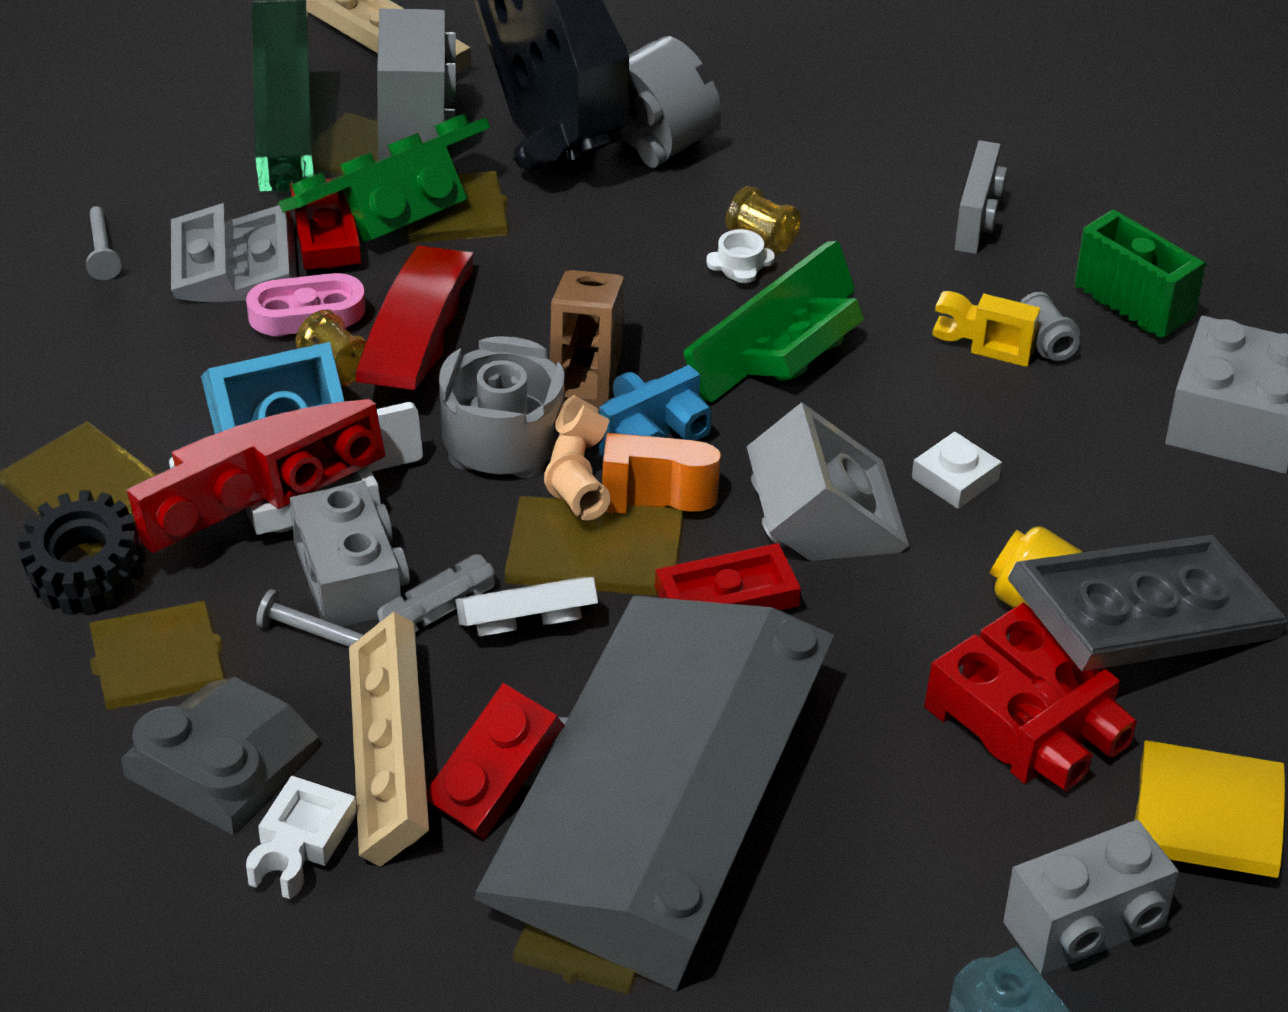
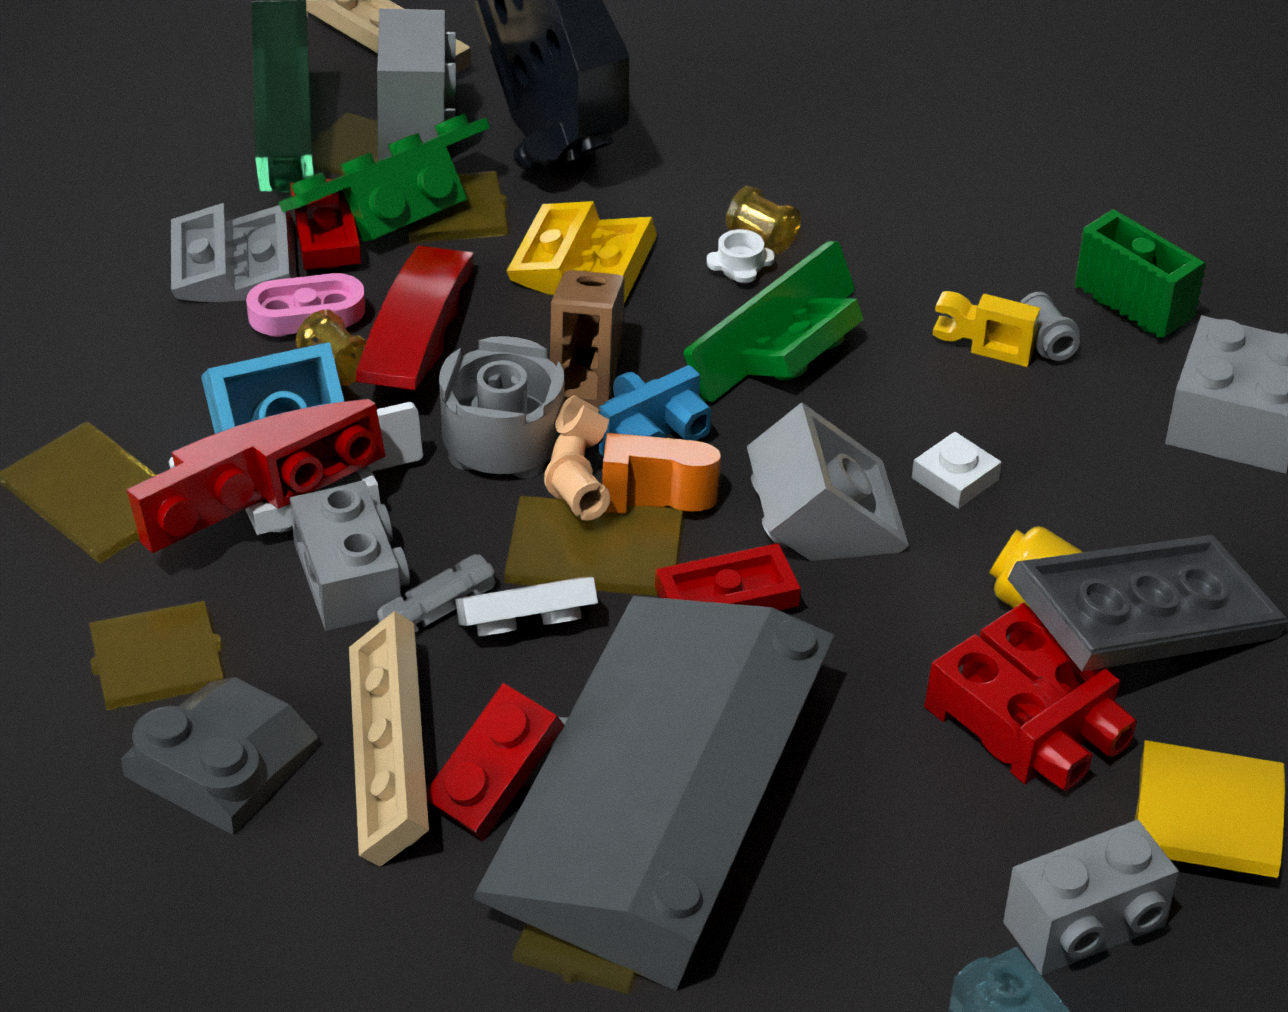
black tyre [18,490,146,615] -> none
light grey pin [86,206,122,281] -> none
white plate [246,775,357,899] -> none
light grey pin [256,589,364,647] -> none
light grey brick [612,36,721,168] -> none
light grey plate [954,140,1007,254] -> none
none -> yellow slope [507,201,657,303]

